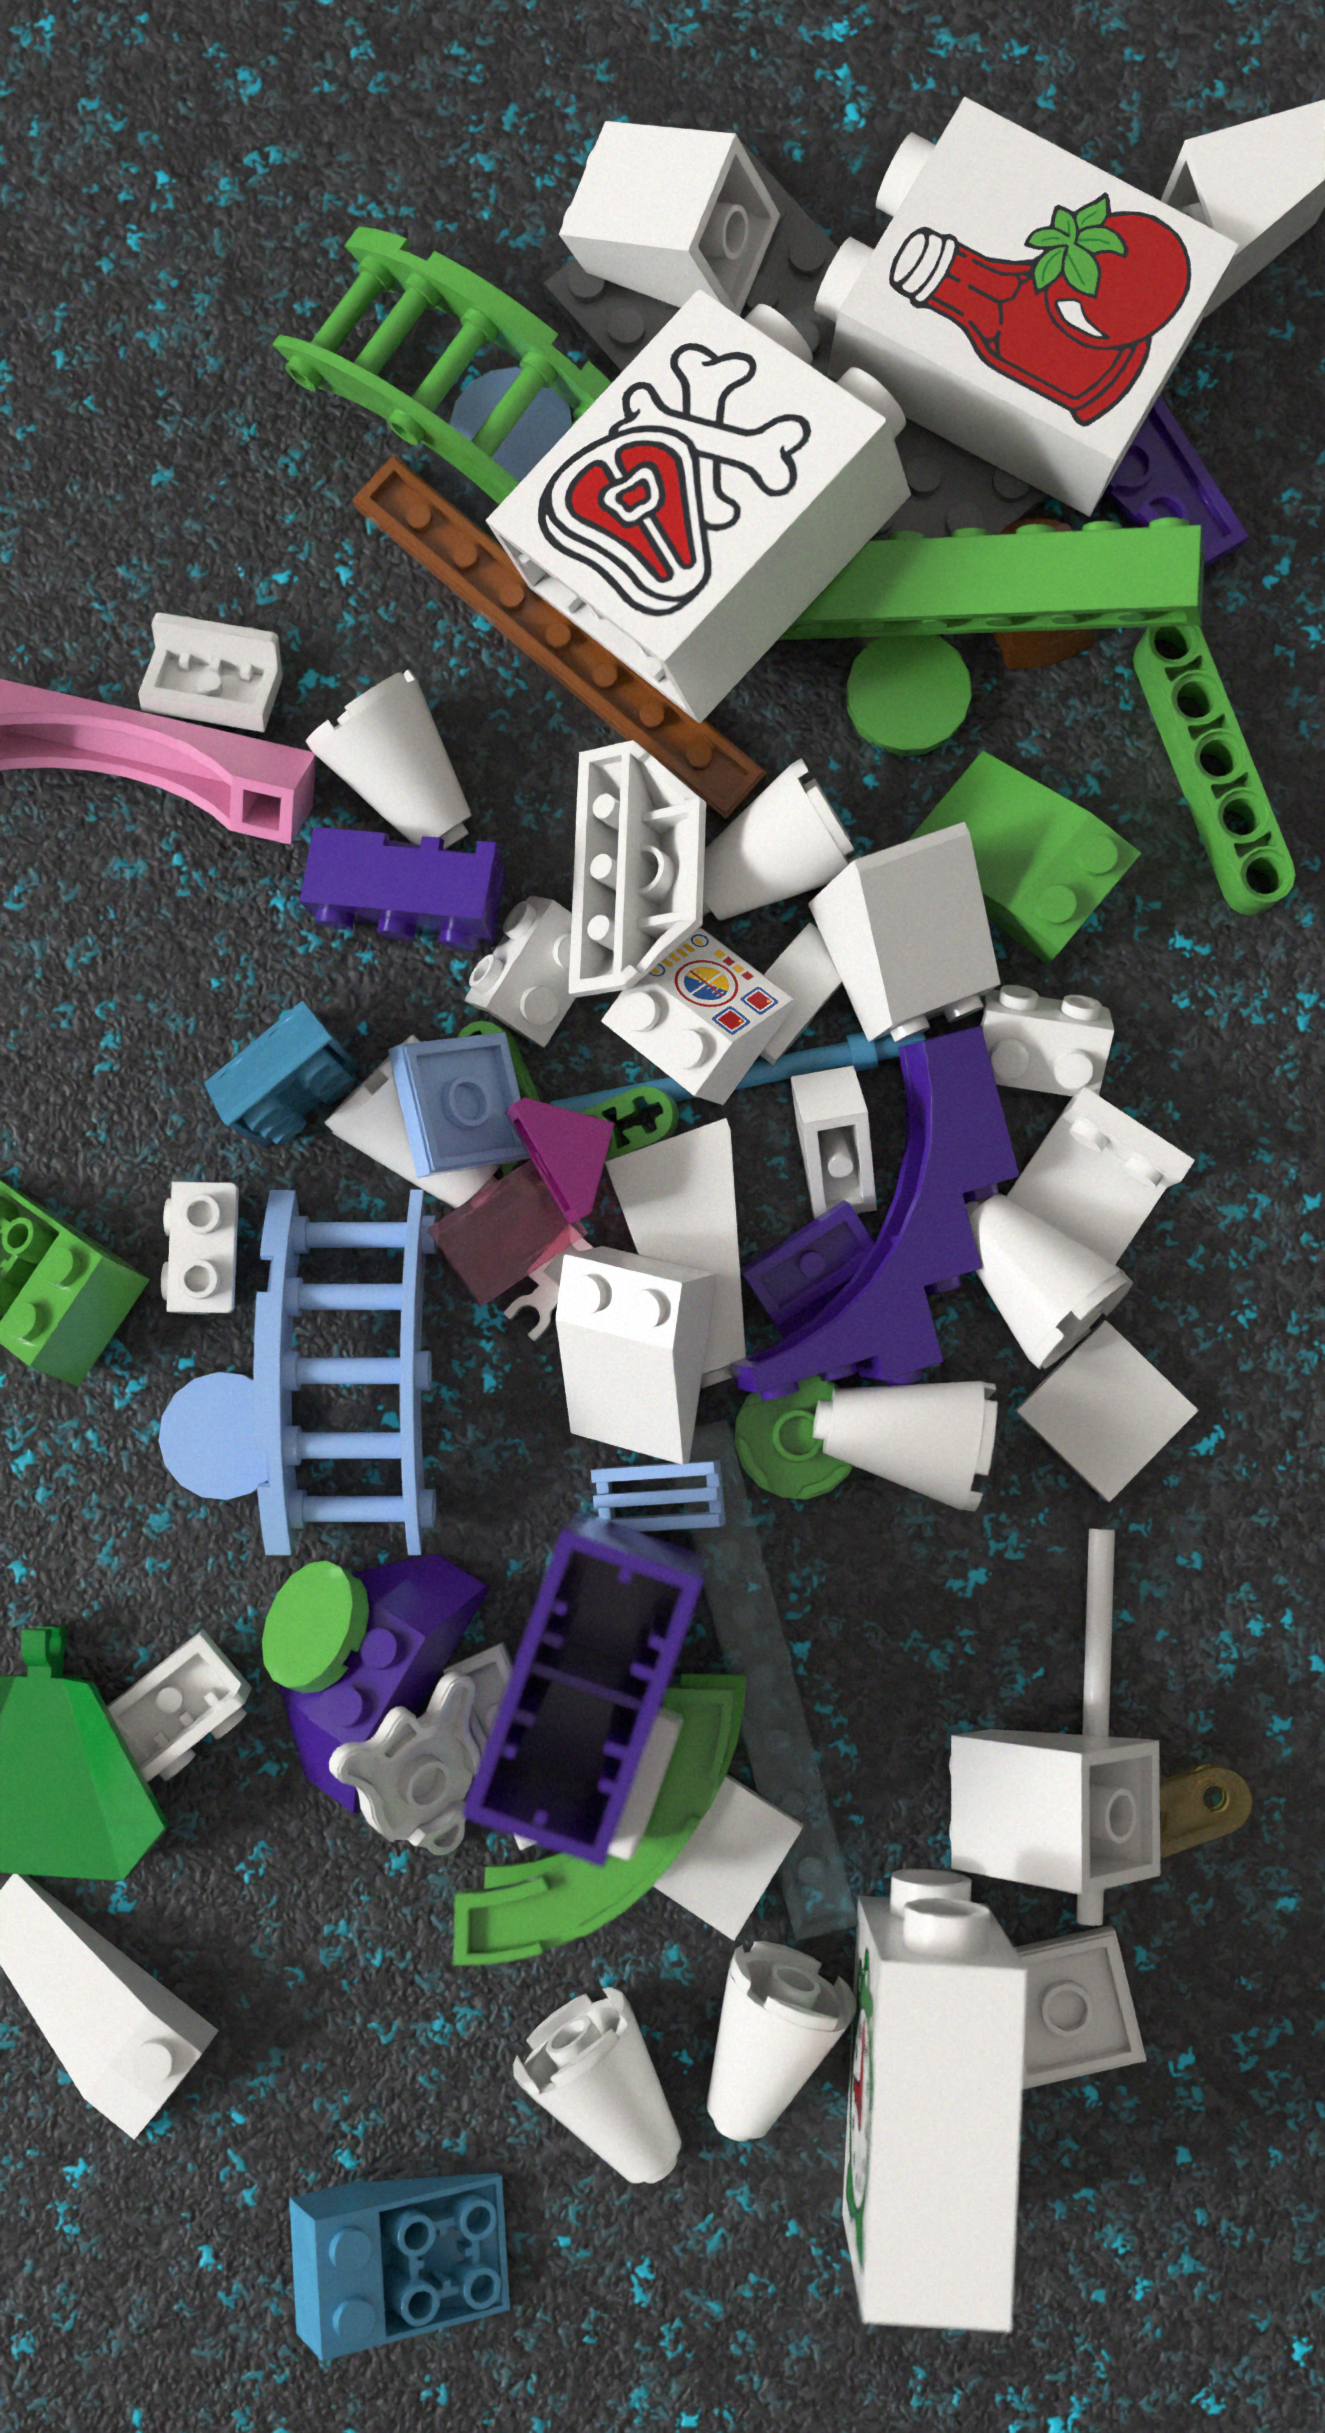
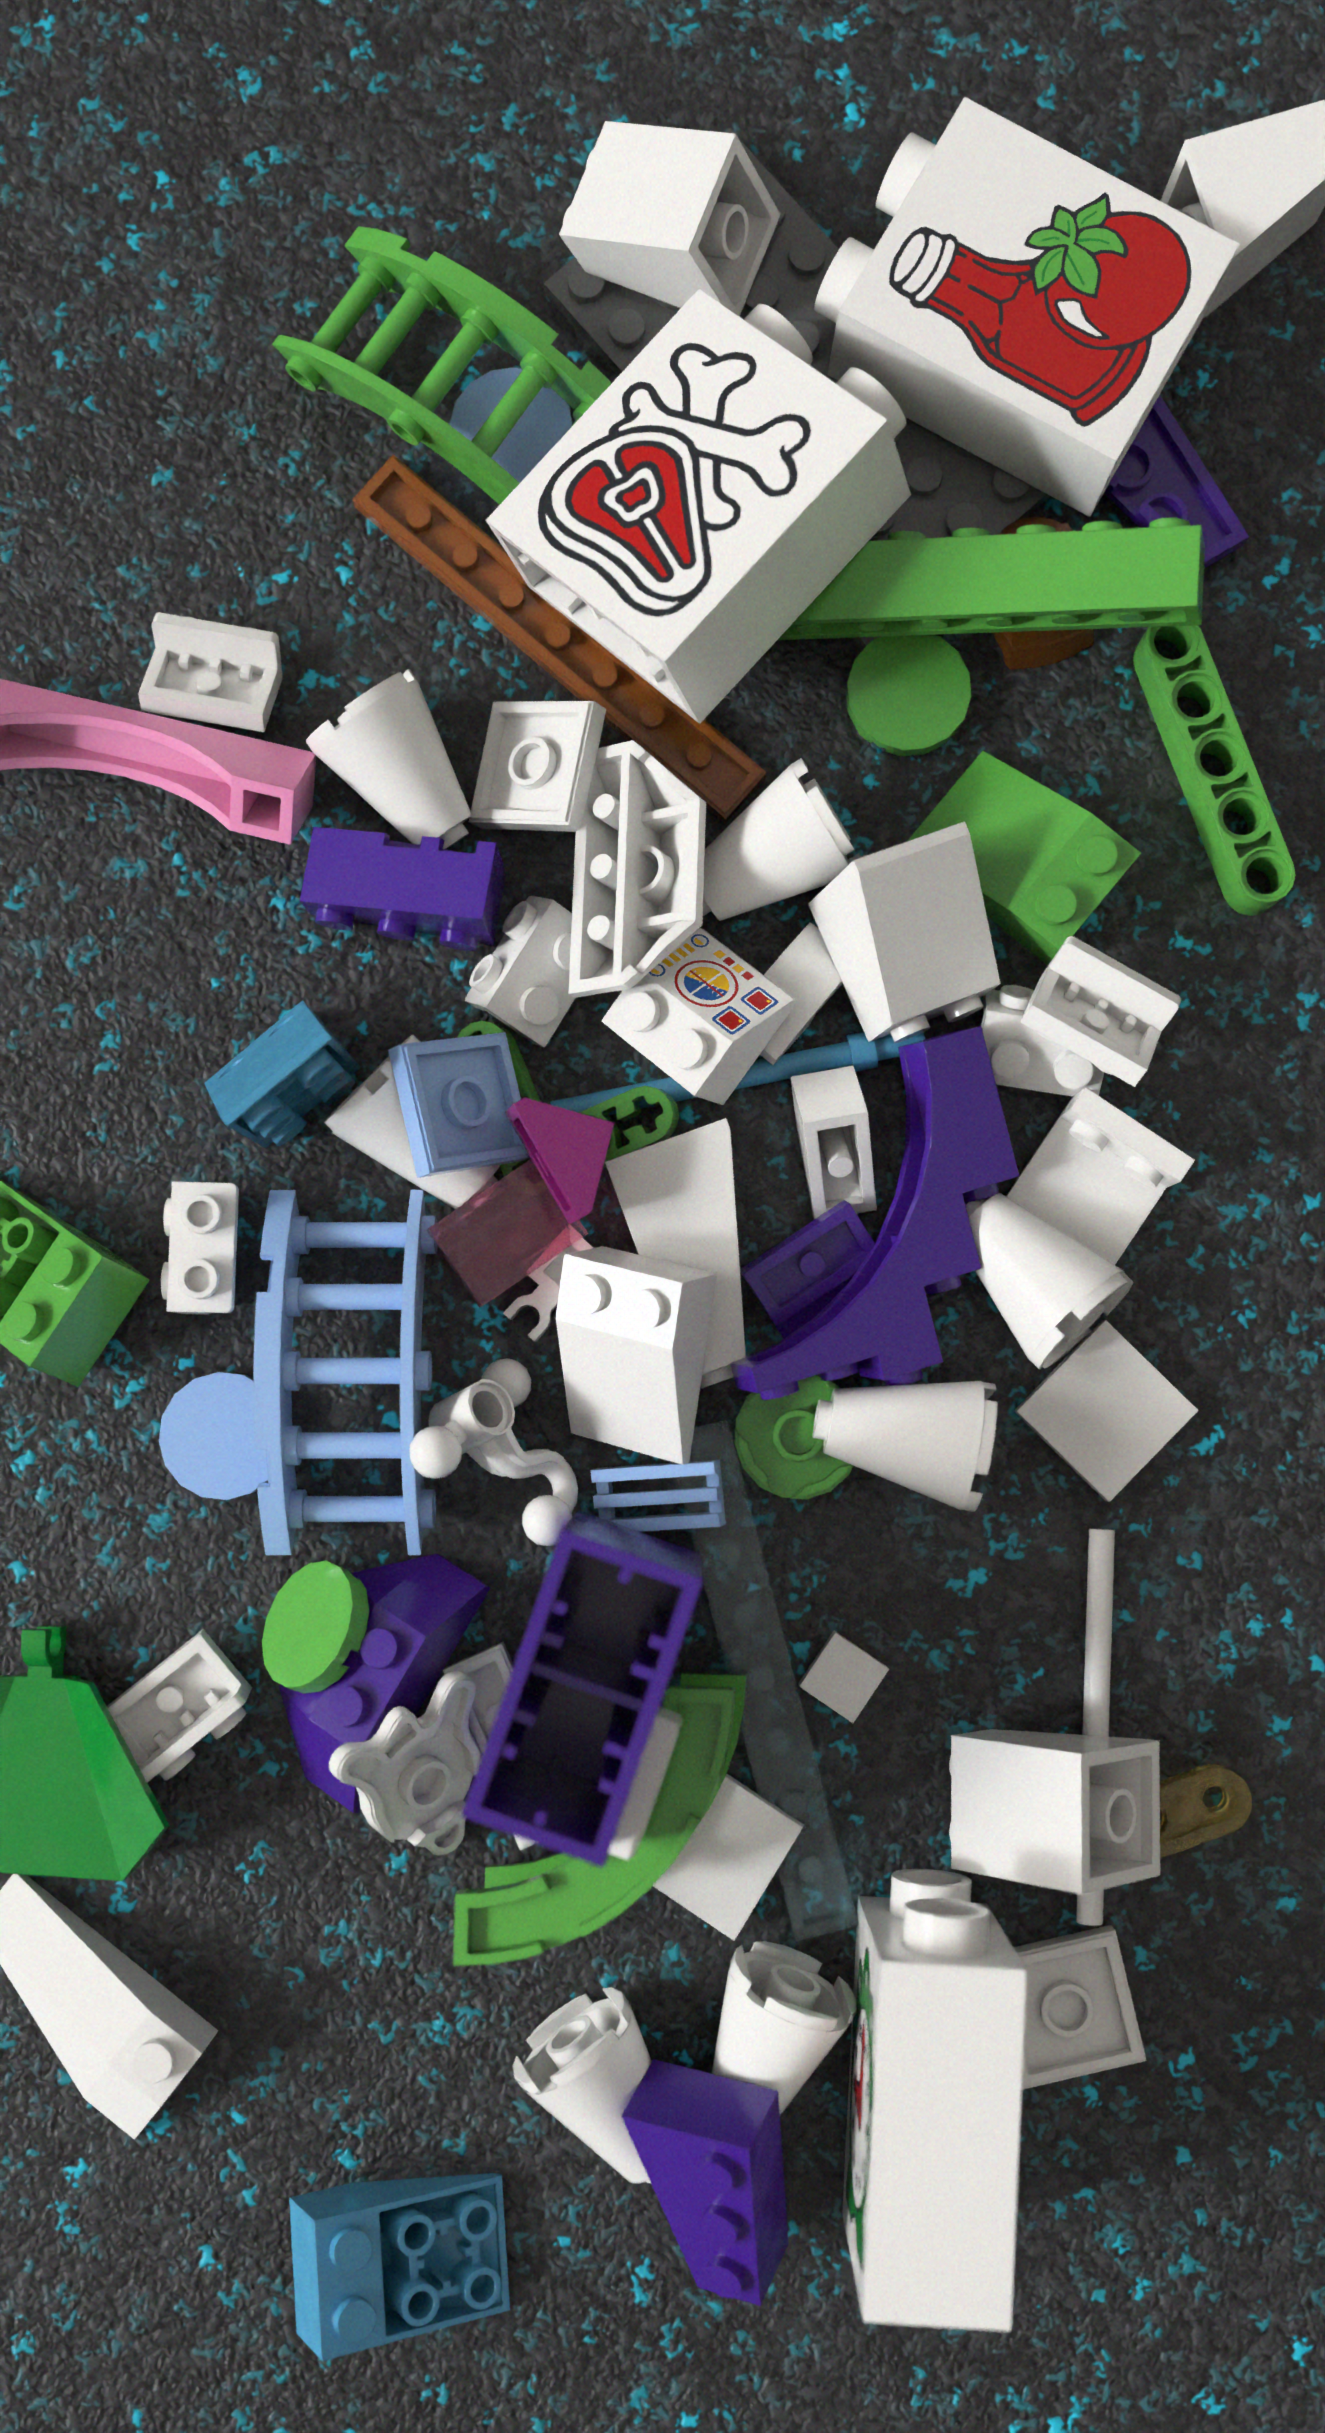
none -> white piece [410,1358,578,1546]
none -> white tile [468,701,606,832]
none -> dark purple wedge [621,2059,789,2306]
none -> white tile [798,1631,889,1723]
none -> white bracket [1021,936,1181,1087]

